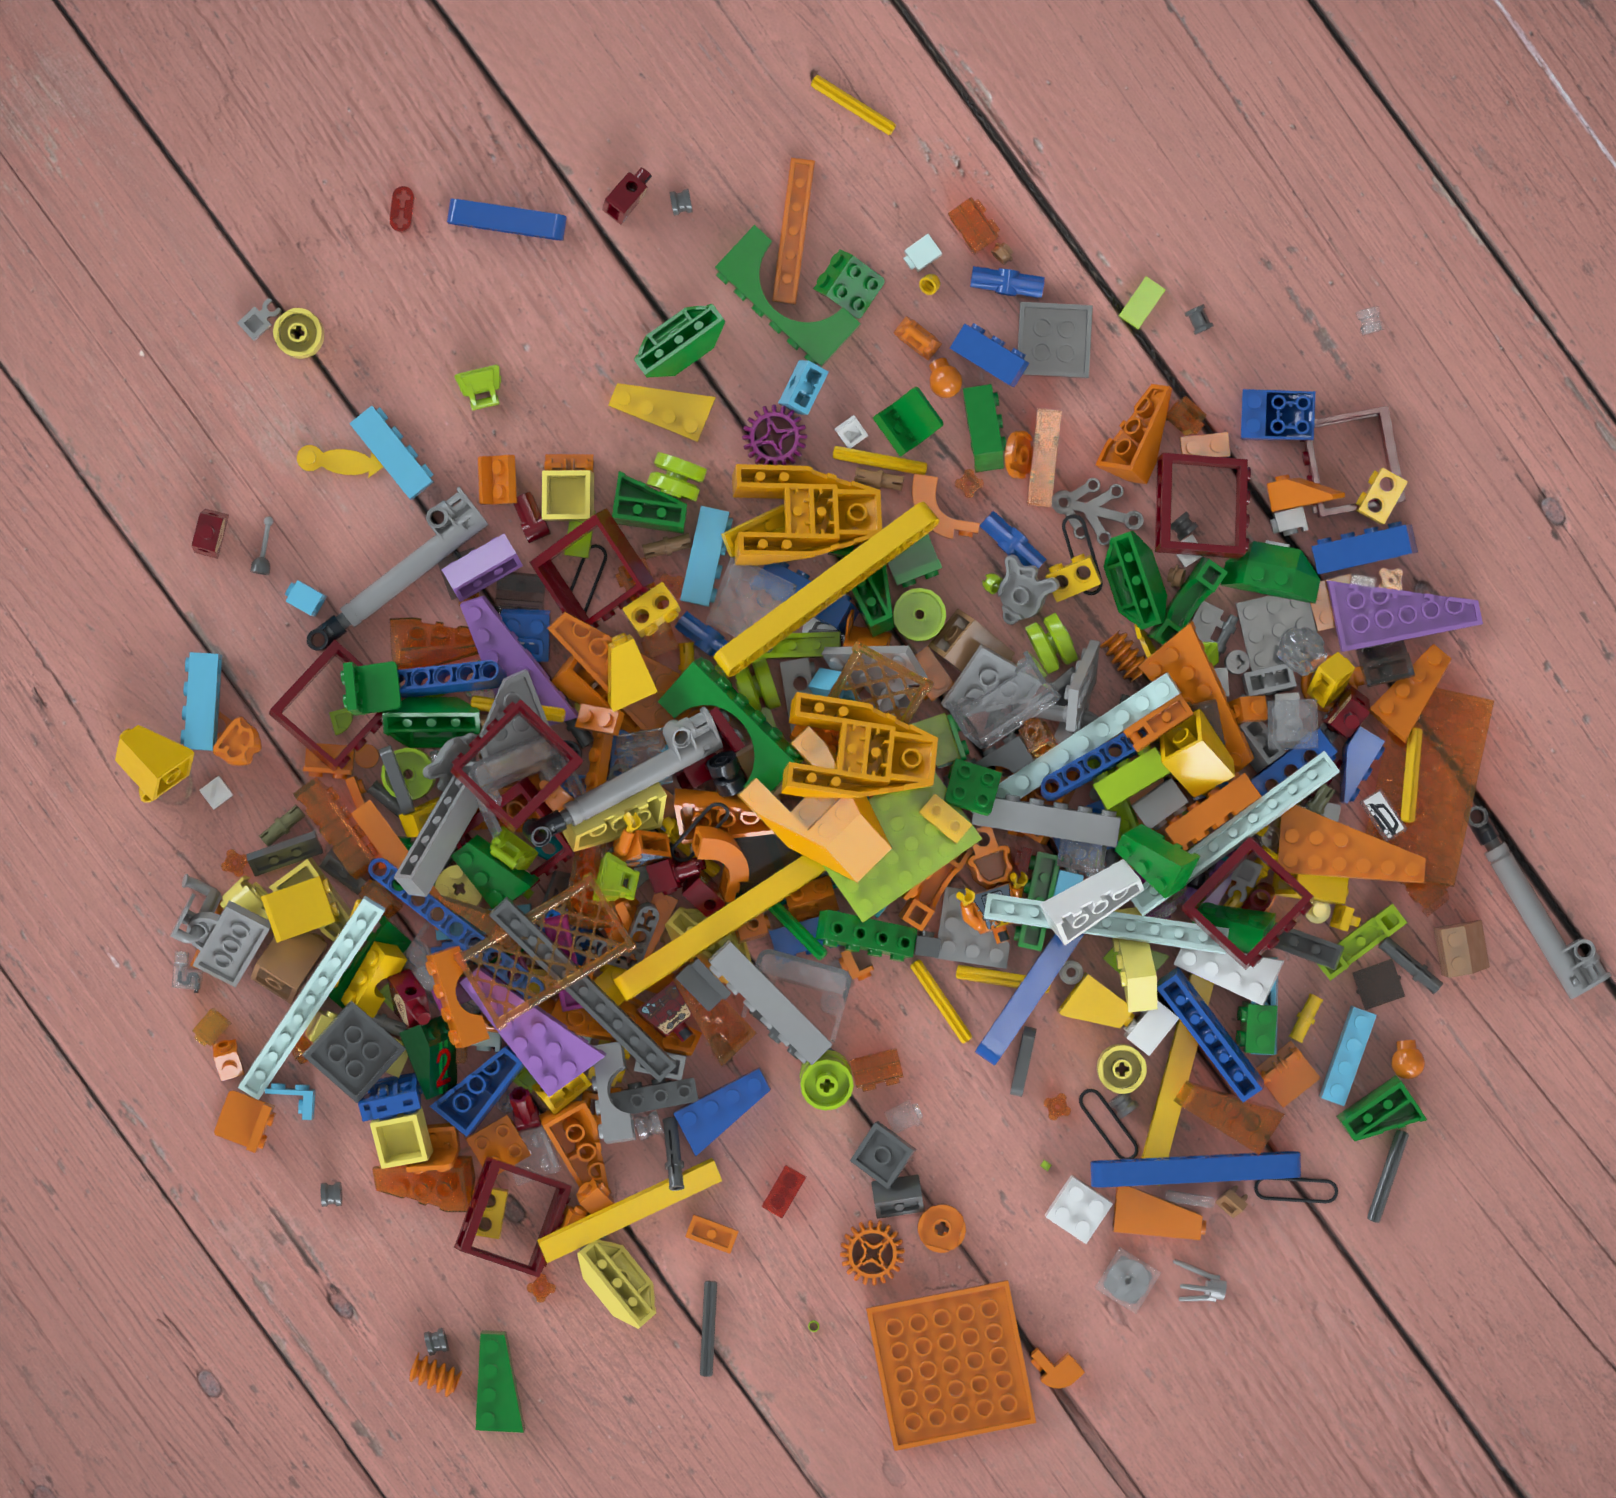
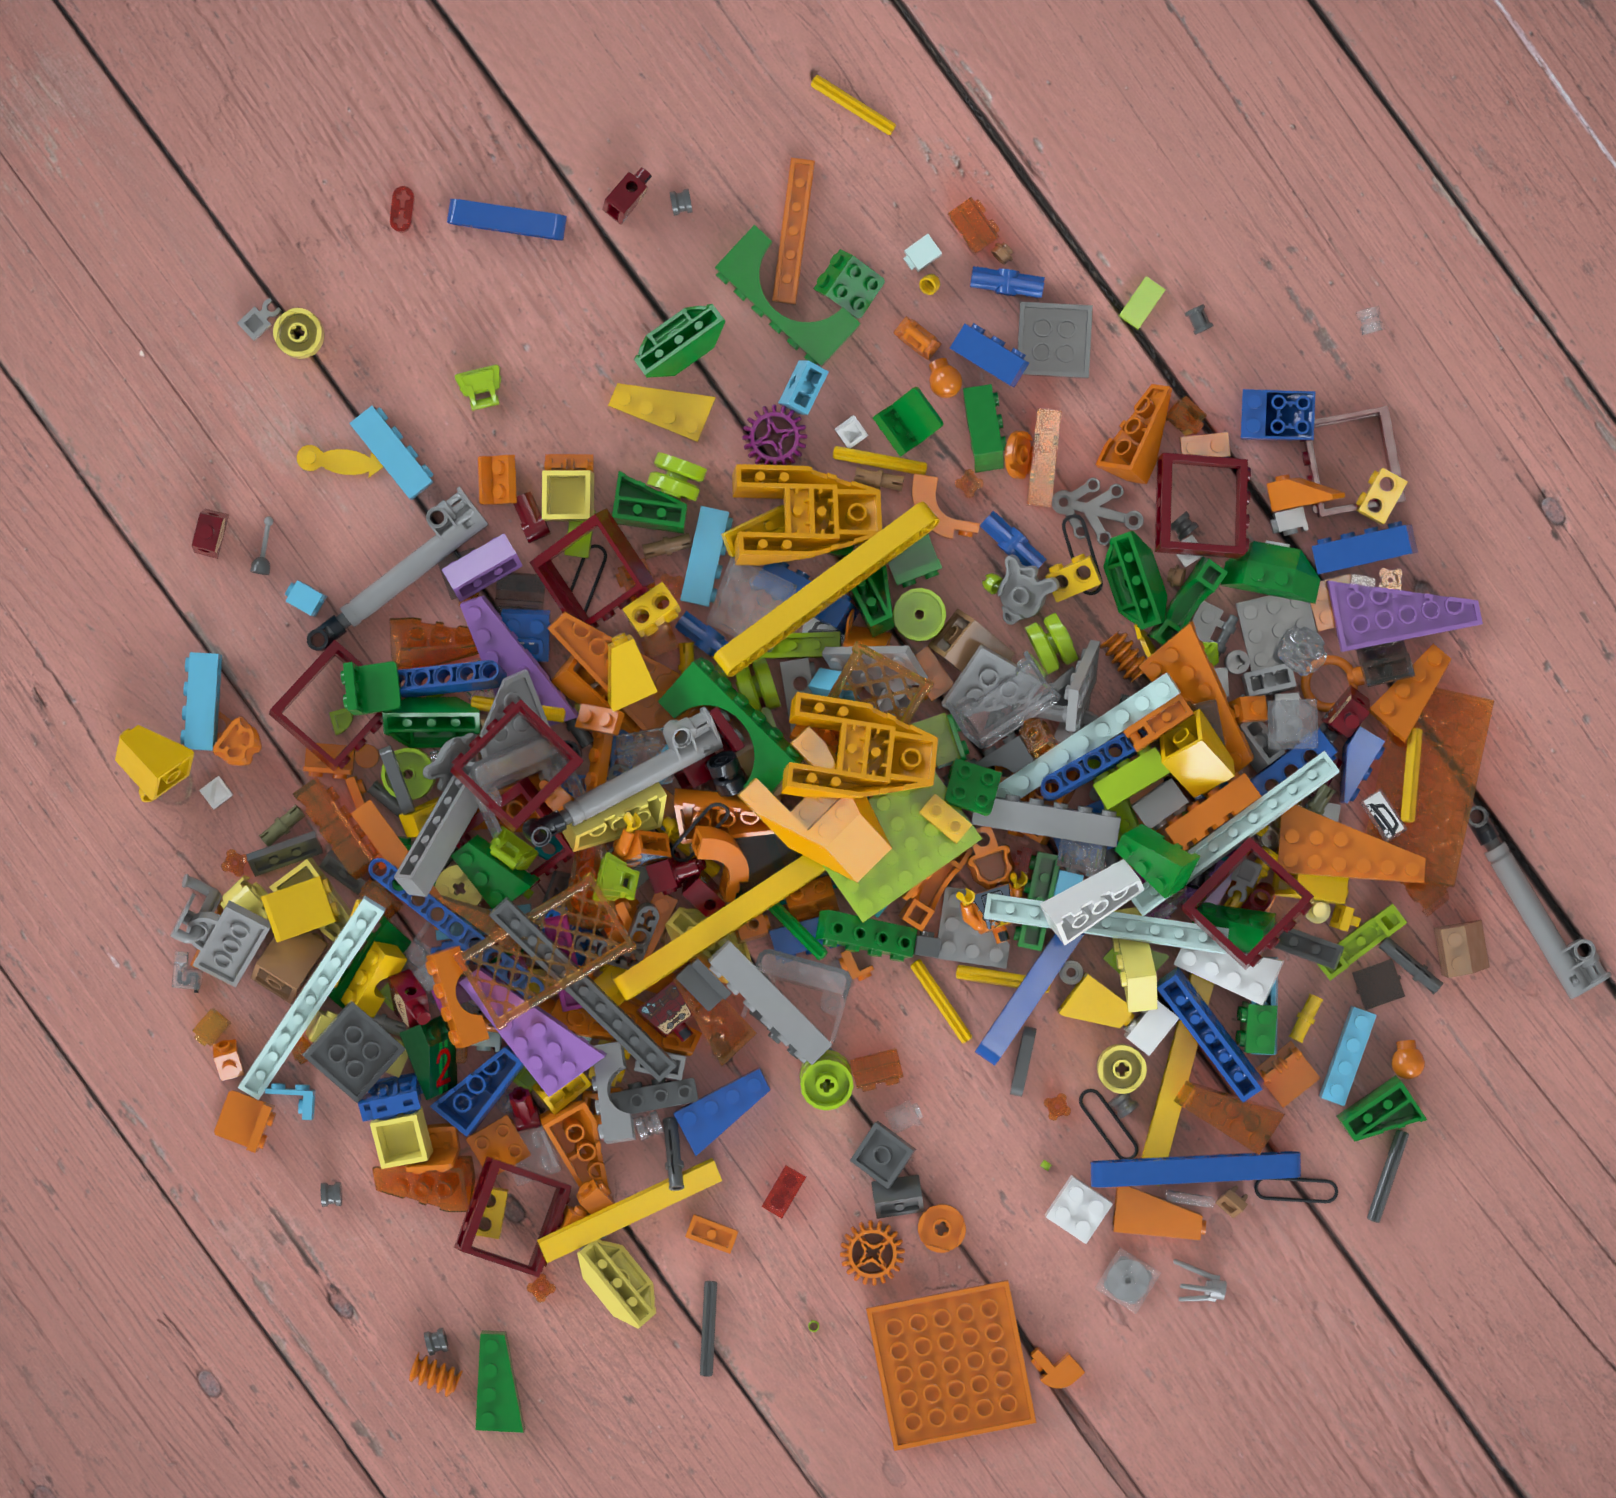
yellow brick [1306,652,1355,709] -> none

